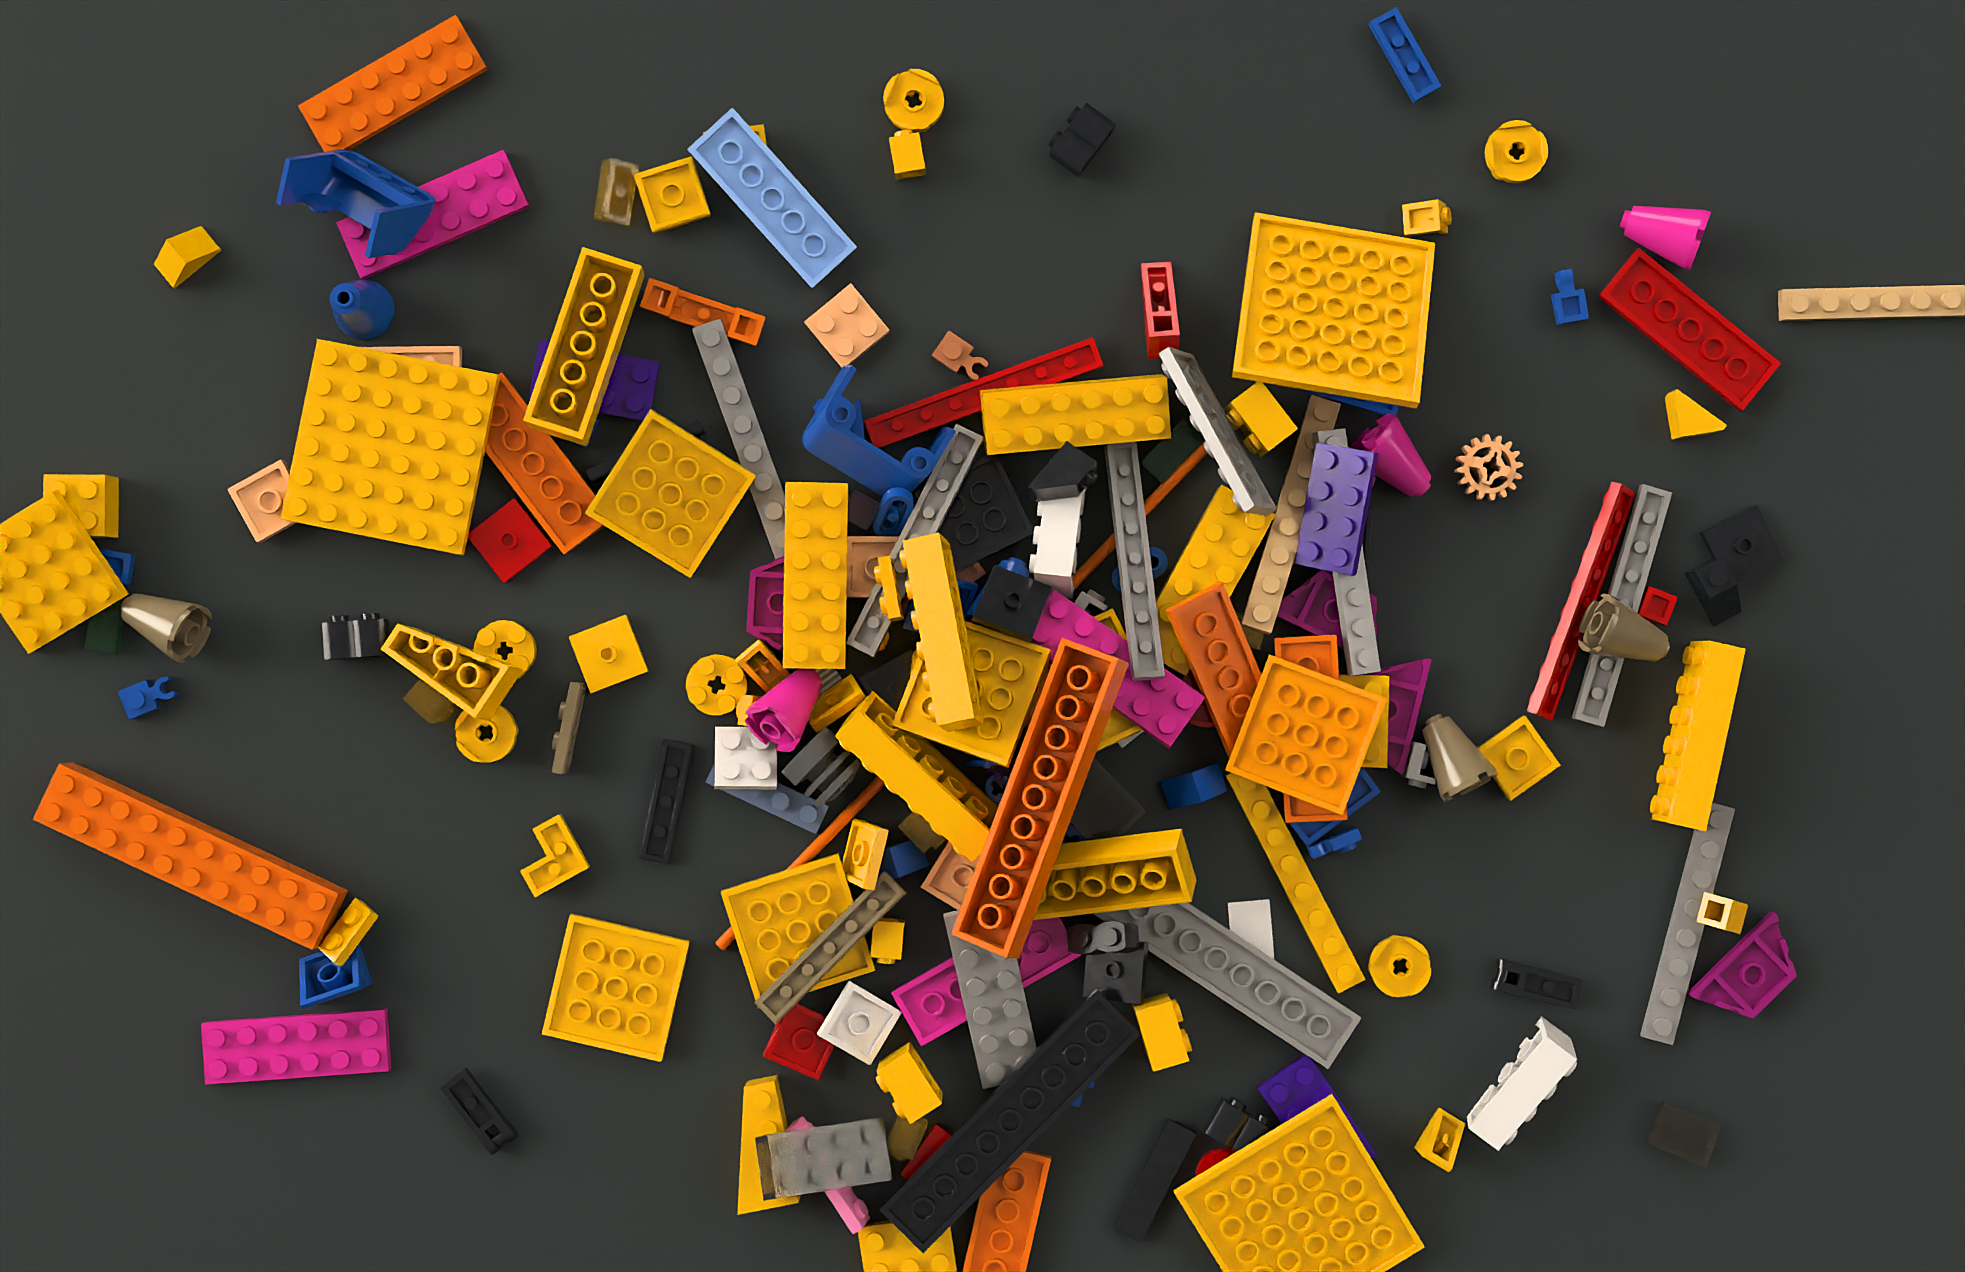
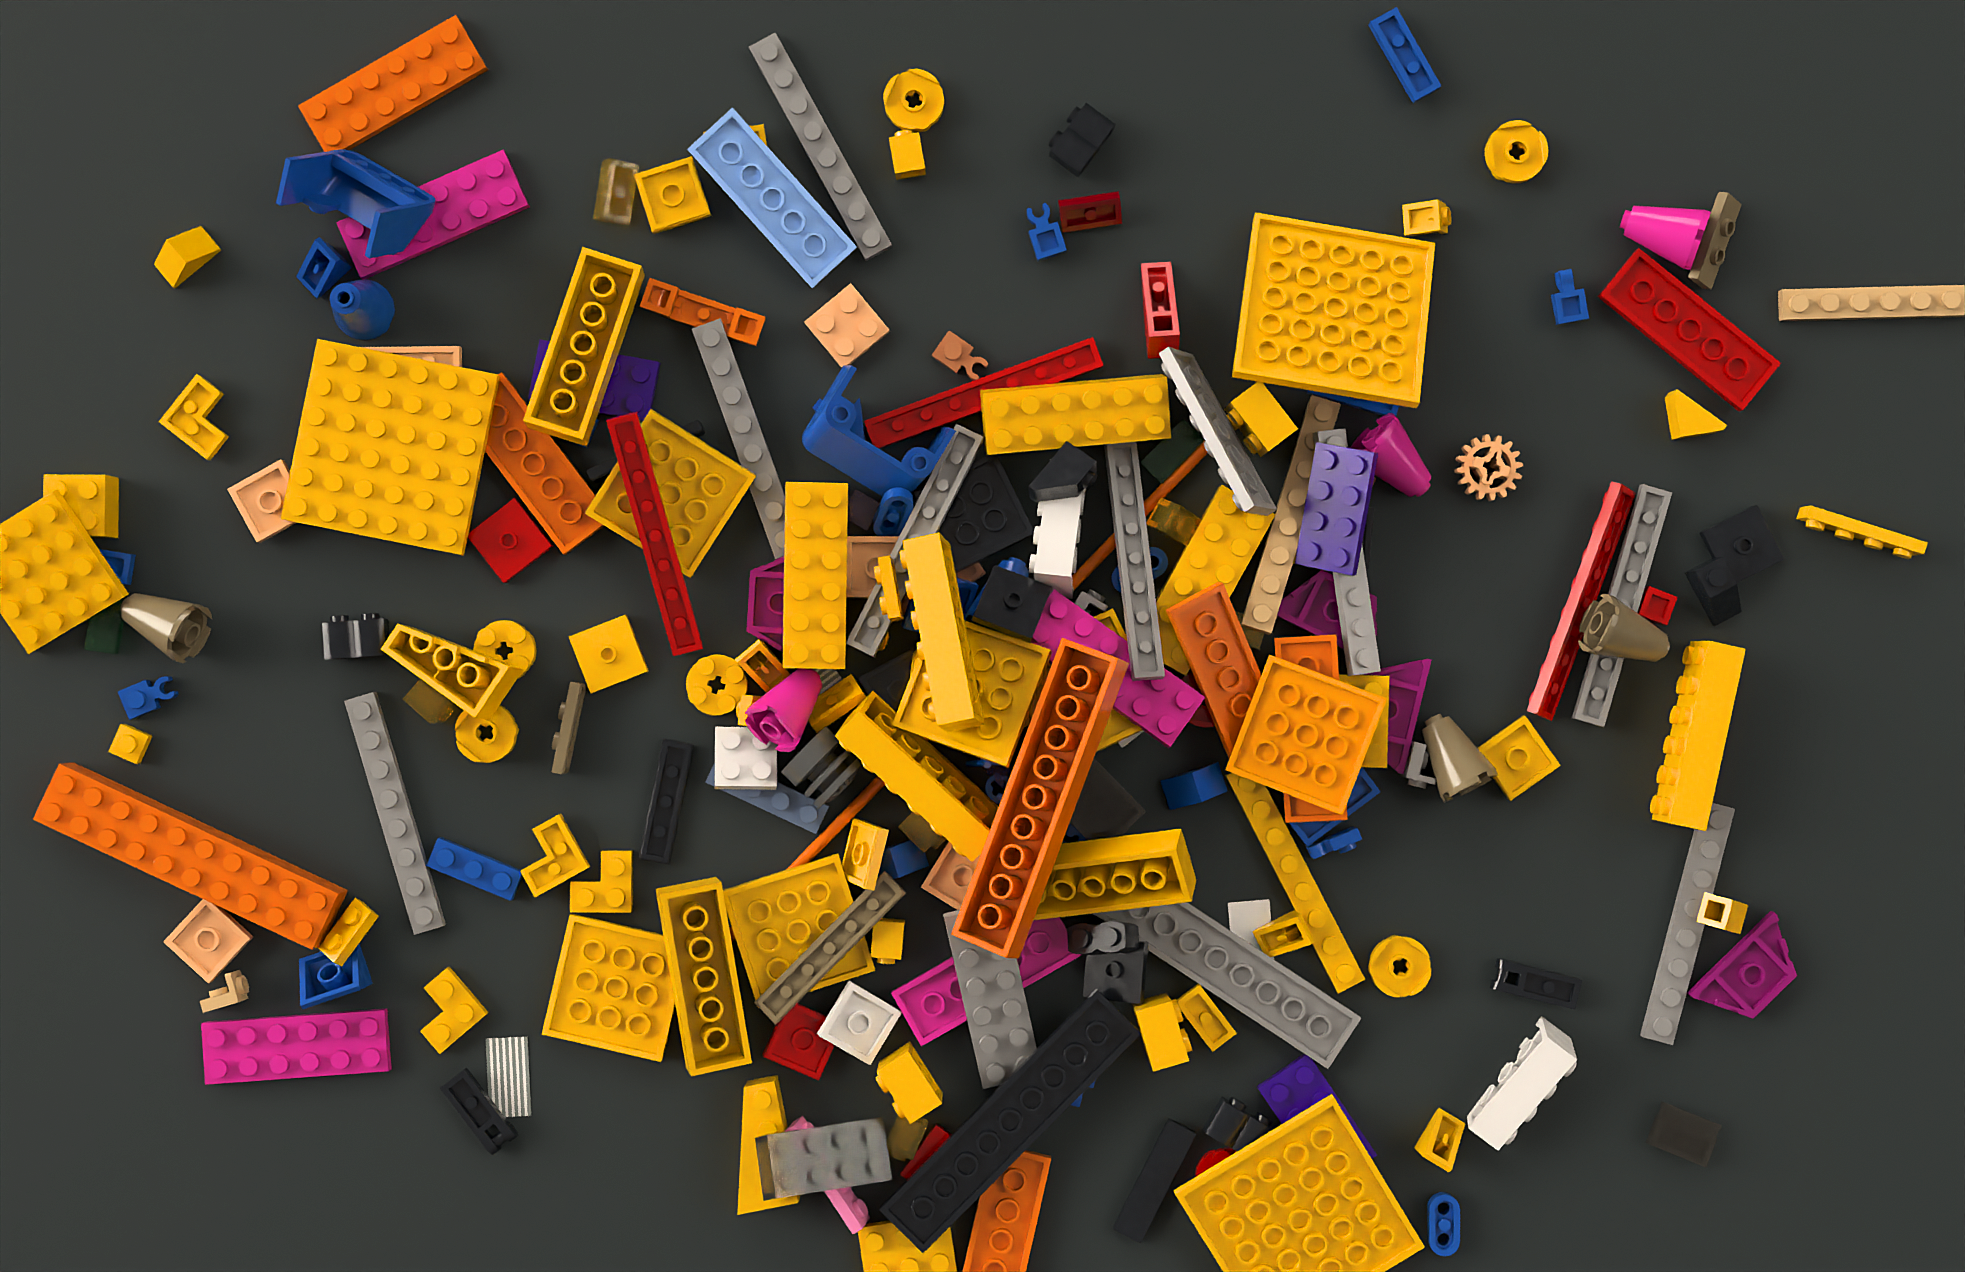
none -> yellow plate [108,724,153,764]
none -> yellow plate [159,374,229,460]
none -> light nougat plate [164,899,253,983]
none -> tan bracket [200,970,249,1013]
none -> blue slope [296,237,352,298]
none -> light grey plate [344,692,446,935]
none -> yellow plate [420,966,489,1054]
none -> blue plate [426,837,523,901]
none -> light grey sticker [486,1036,531,1117]
none -> yellow plate [570,850,633,913]
none -> red plate [606,412,703,656]
none -> yellow brick [656,877,752,1077]
none -> light grey plate [749,32,892,261]
none -> blue plate [1027,203,1067,262]
none -> dark red plate [1058,191,1122,233]
none -> clear yellow brick [1146,498,1202,546]
none -> yellow plate [1176,983,1237,1052]
none -> yellow slope [1252,910,1315,957]
none -> blue plate [1427,1192,1460,1256]
none -> dark tan plate [1688,192,1742,290]
none -> yellow plate [1796,505,1928,559]

